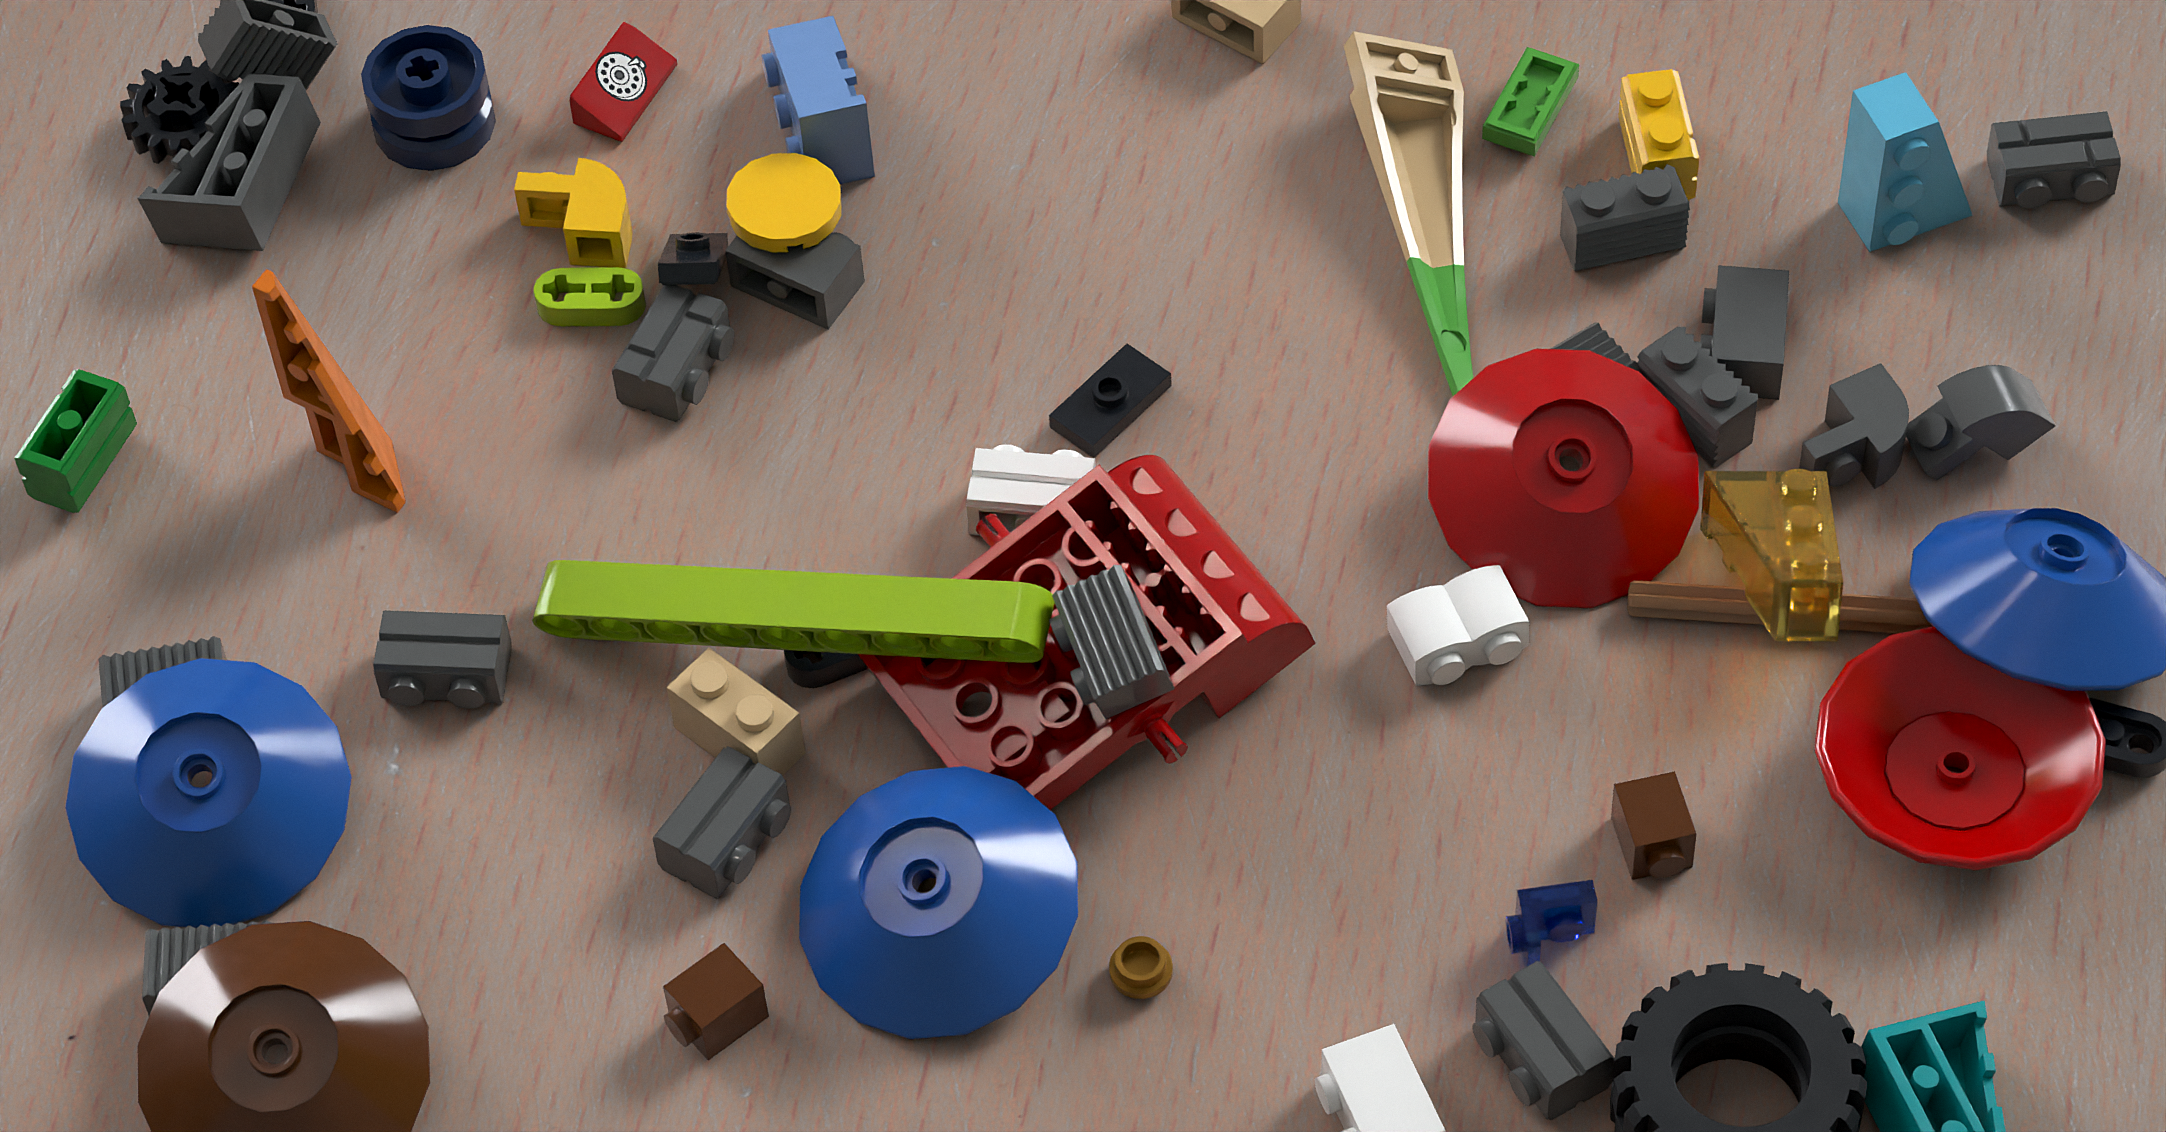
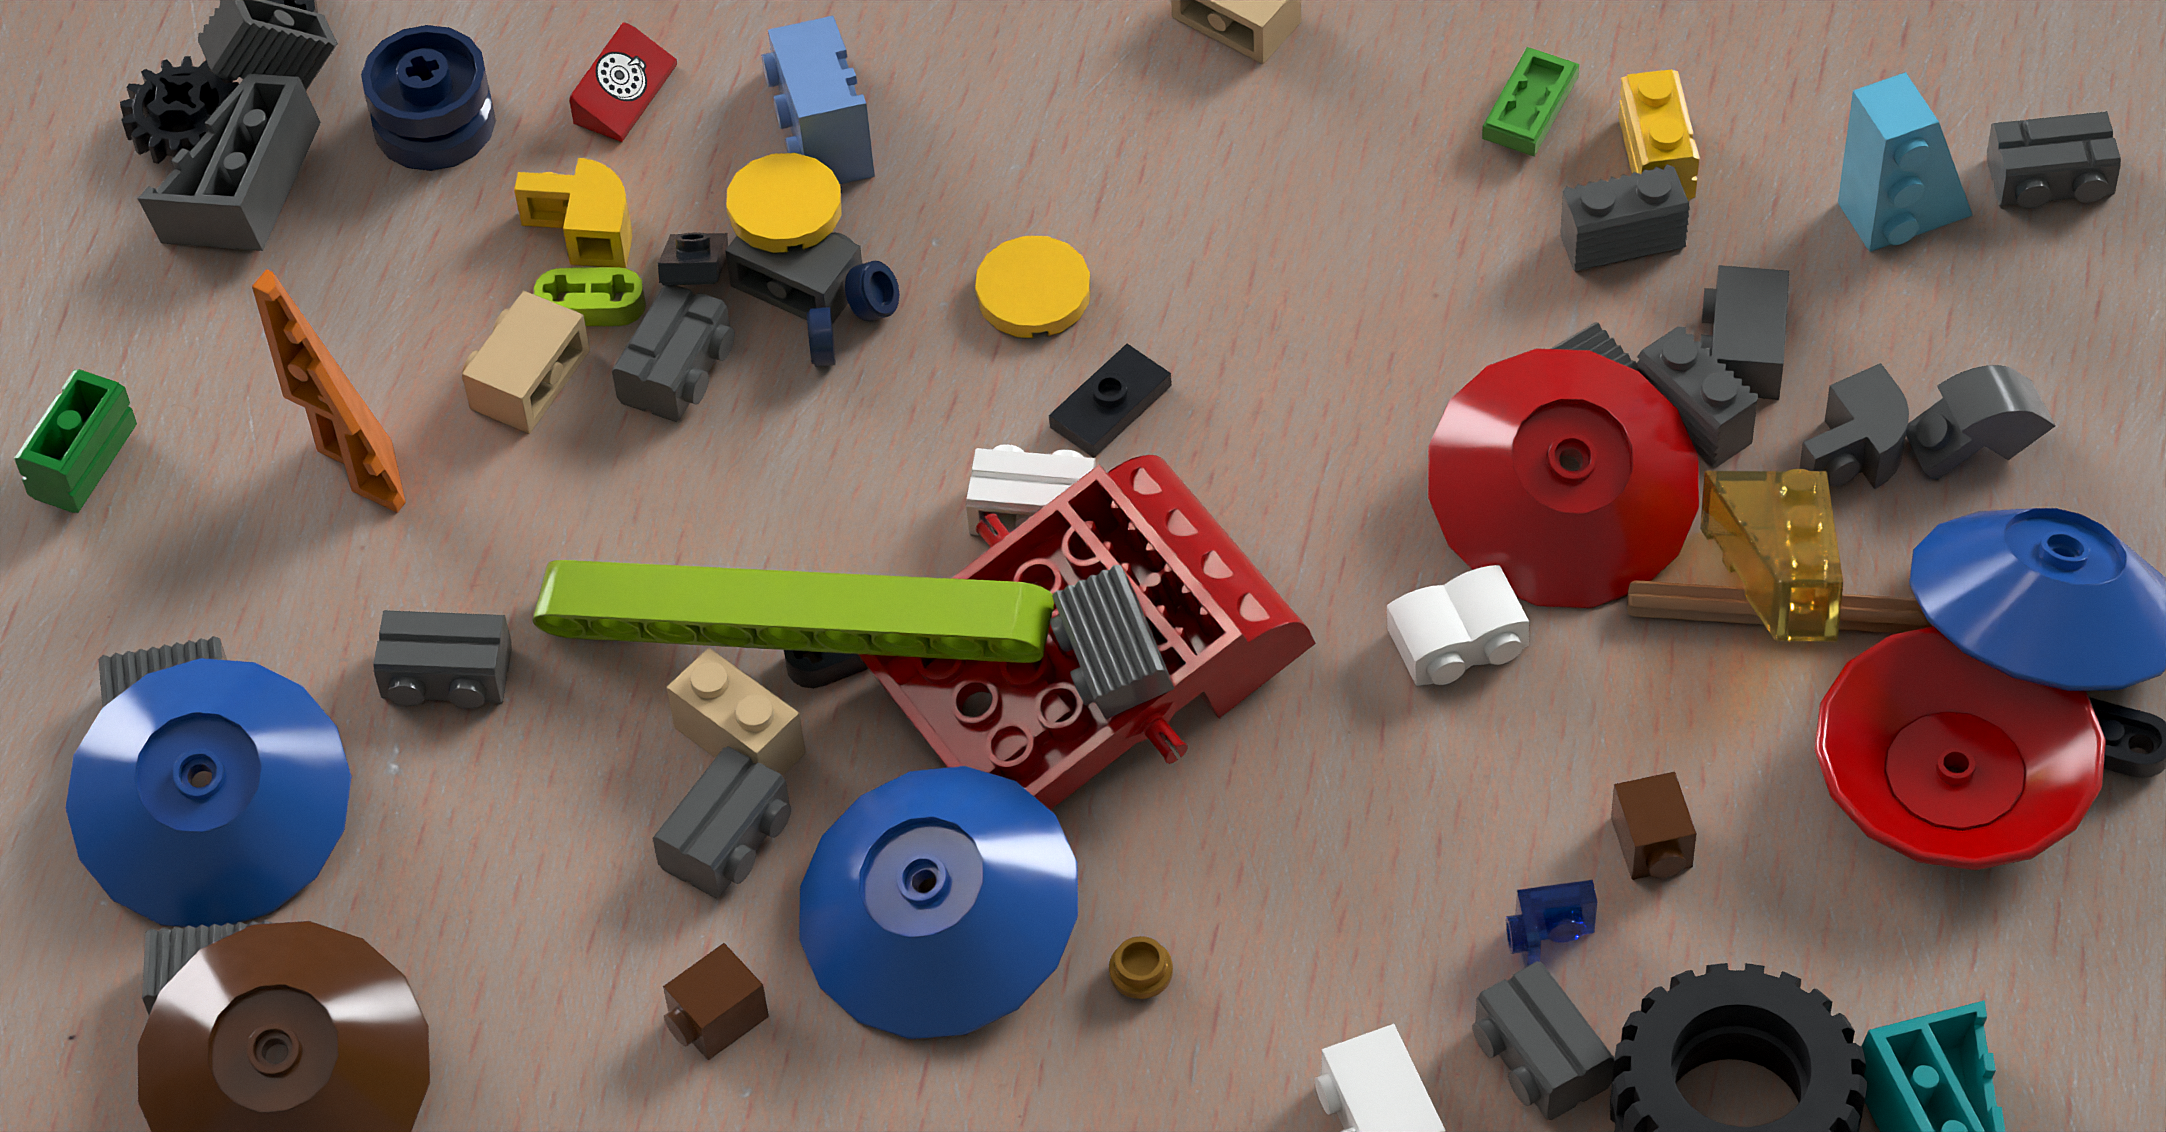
tan plate [1343,31,1473,396] -> none
none -> tan brick [462,290,590,434]
none -> dark blue tile [807,307,836,367]
none -> dark blue tile [845,260,900,322]
none -> yellow tile [975,236,1090,338]

